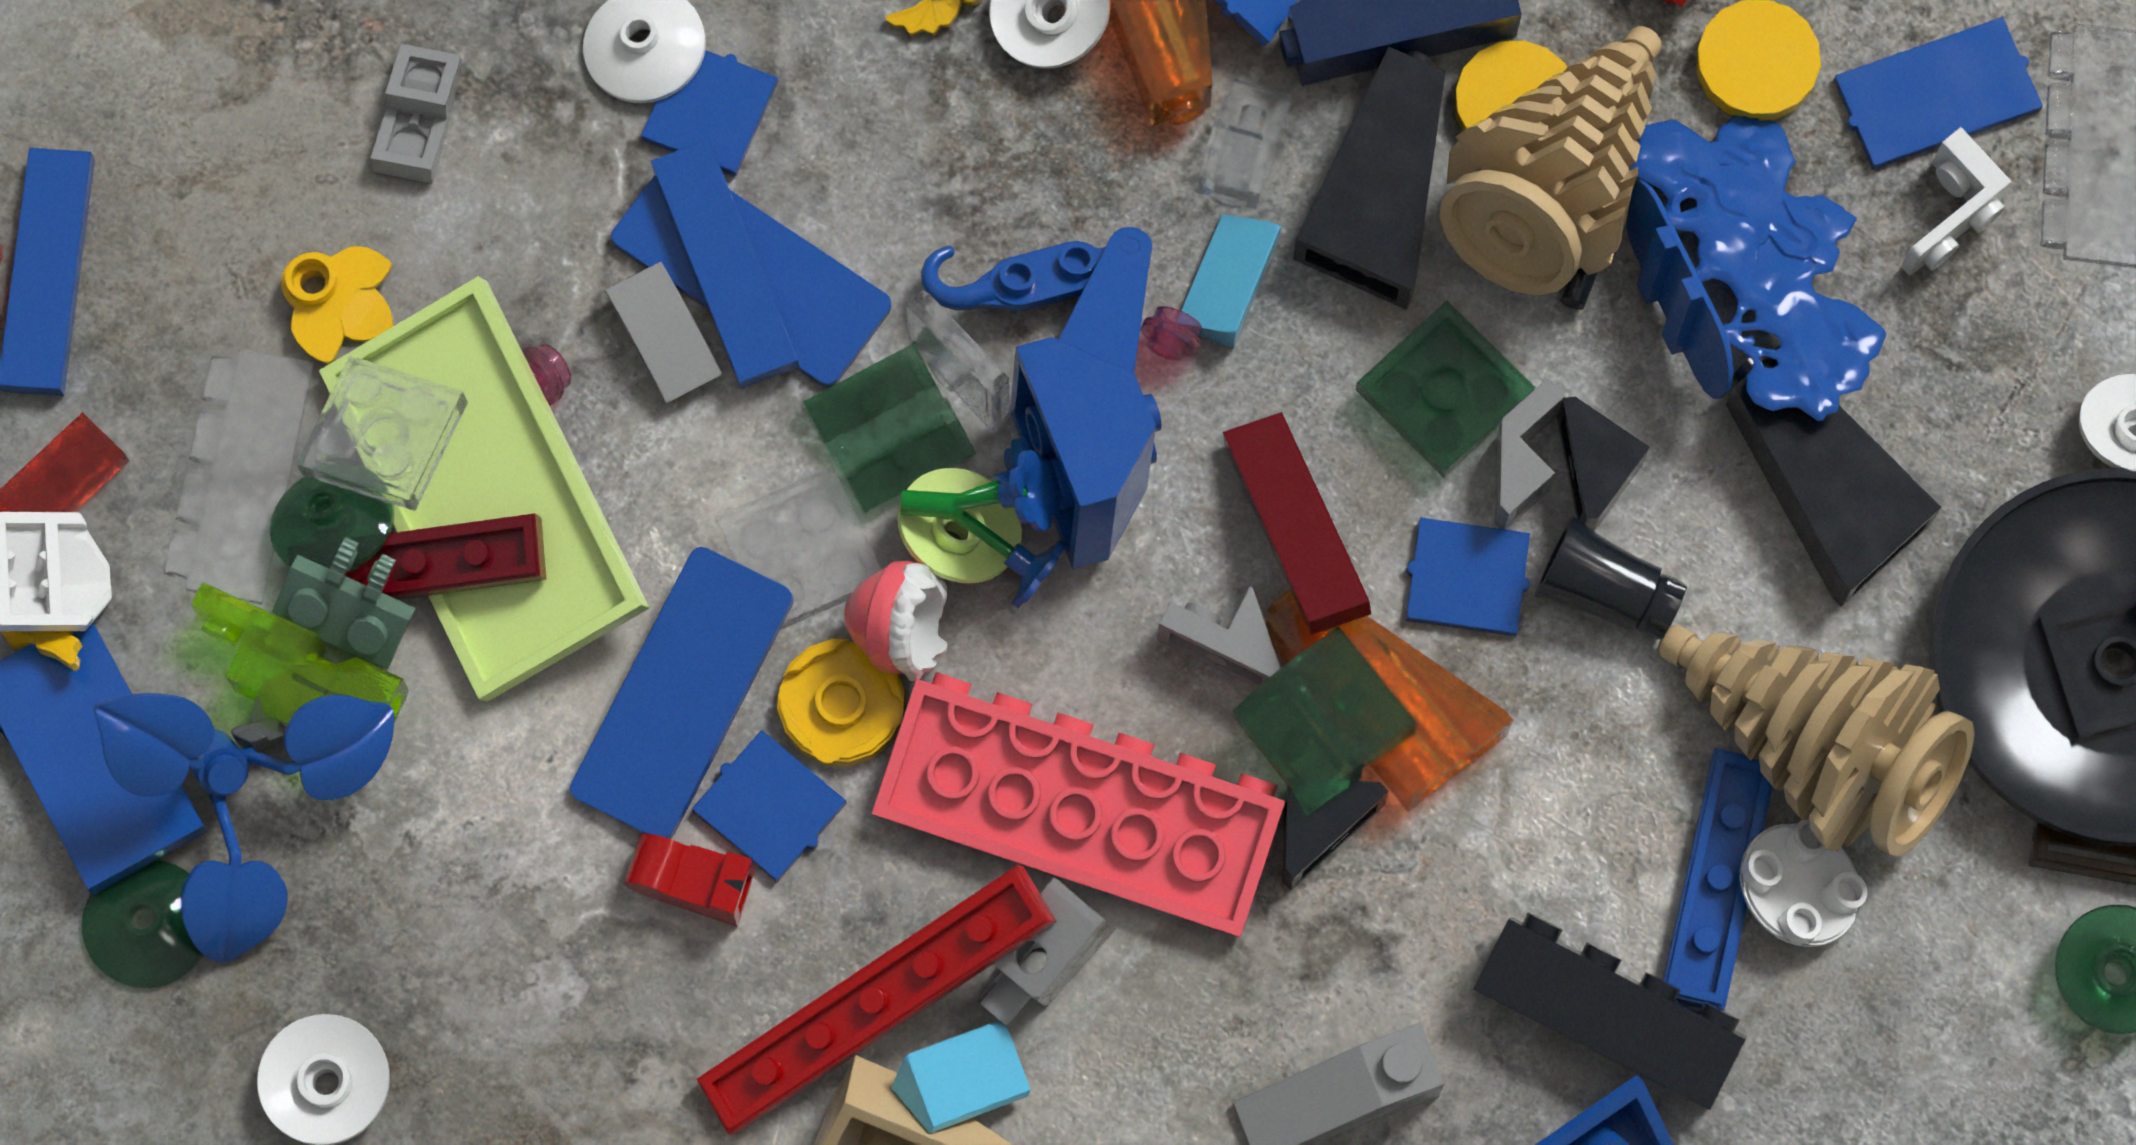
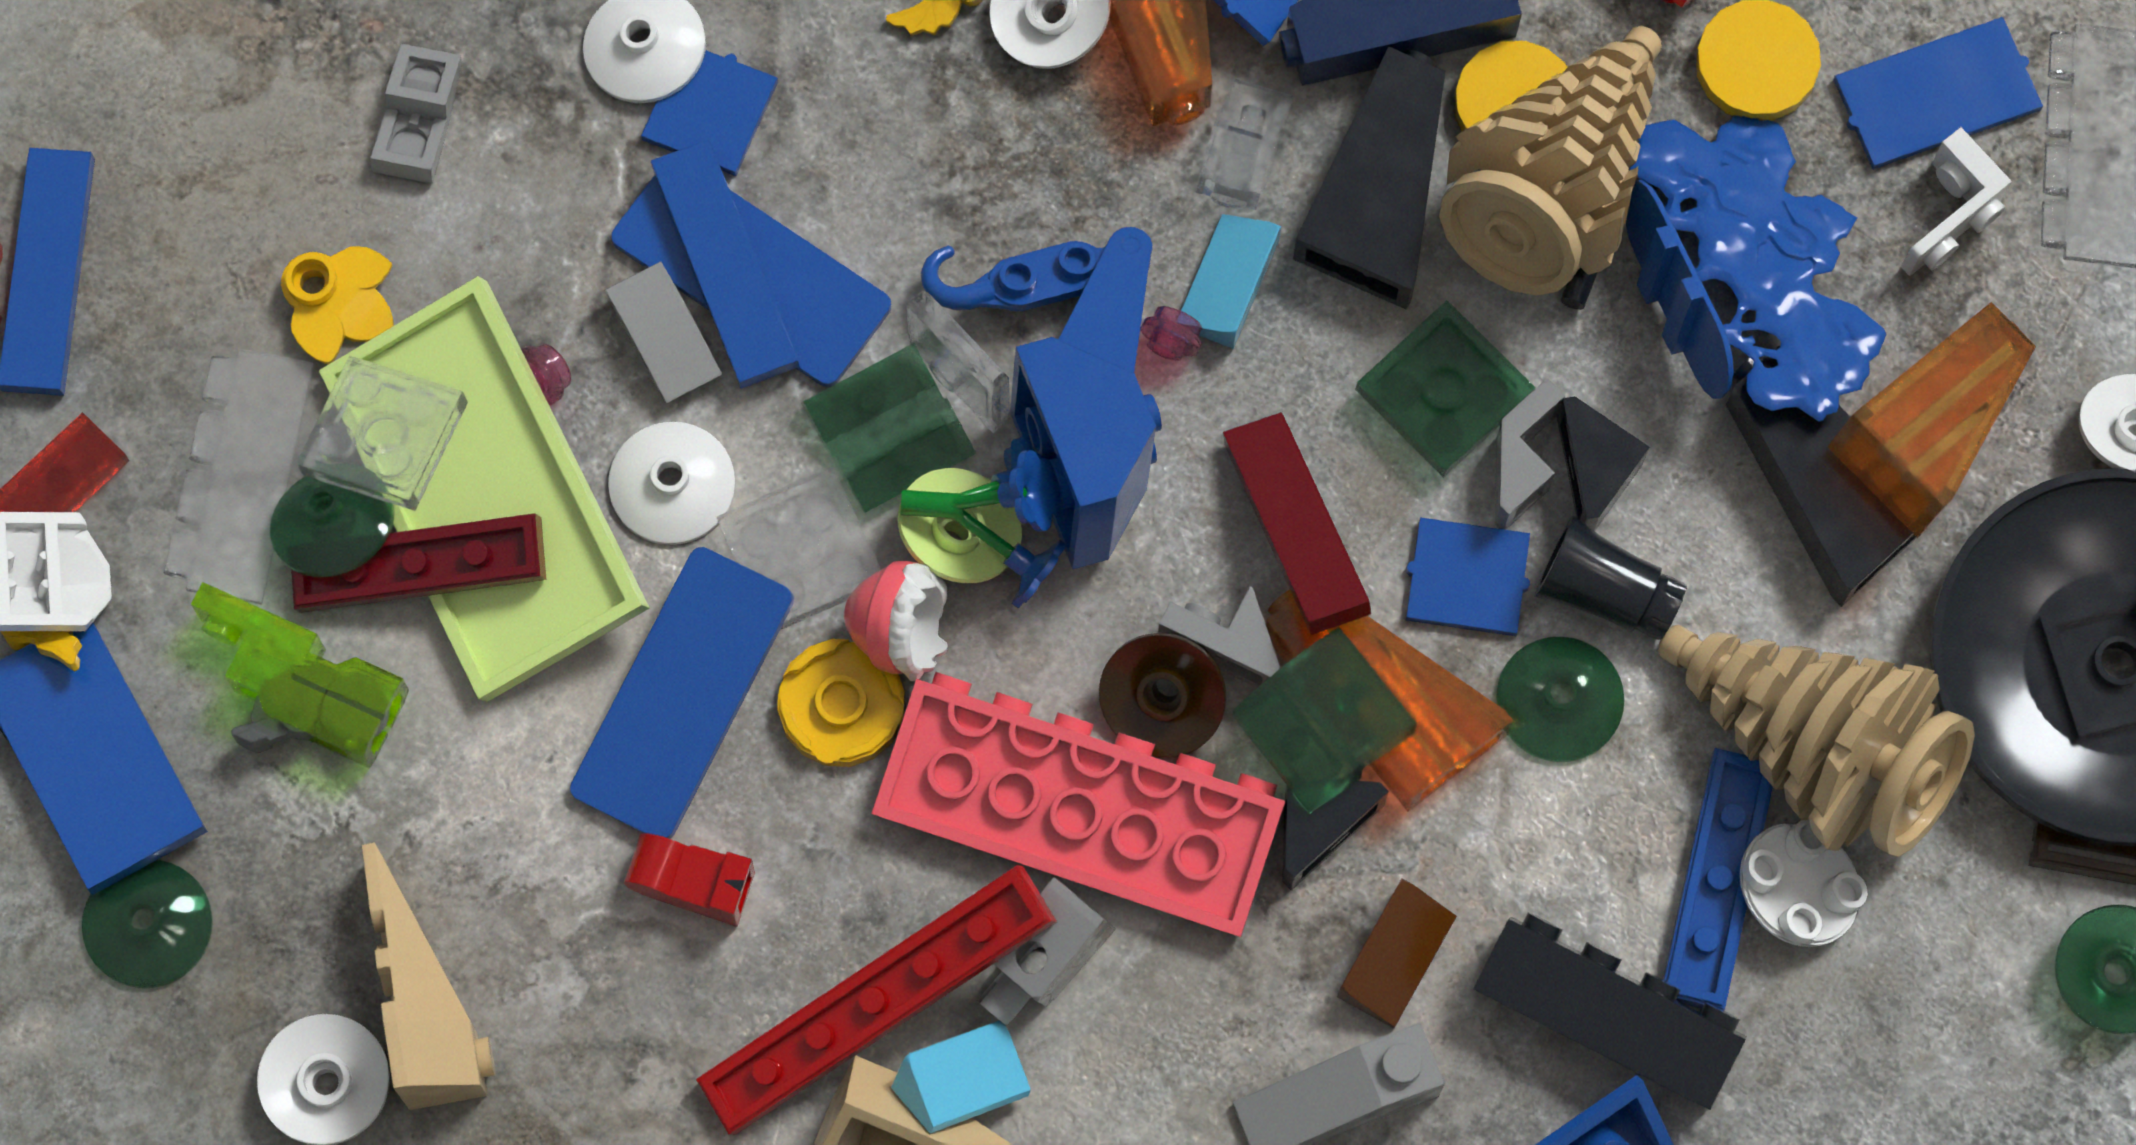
blue plant [94,693,394,963] -> none
sand green hinge [270,537,416,670] -> none
blue piece [692,730,847,882] -> none
none -> tan wedge [362,843,495,1110]
none -> white dish [608,422,735,545]
none -> dark brown dish [1099,633,1227,757]
none -> reddish brown slope [1337,878,1457,1029]
none -> clear green dish [1496,637,1624,762]
none -> clear orange slope [1827,302,2036,538]

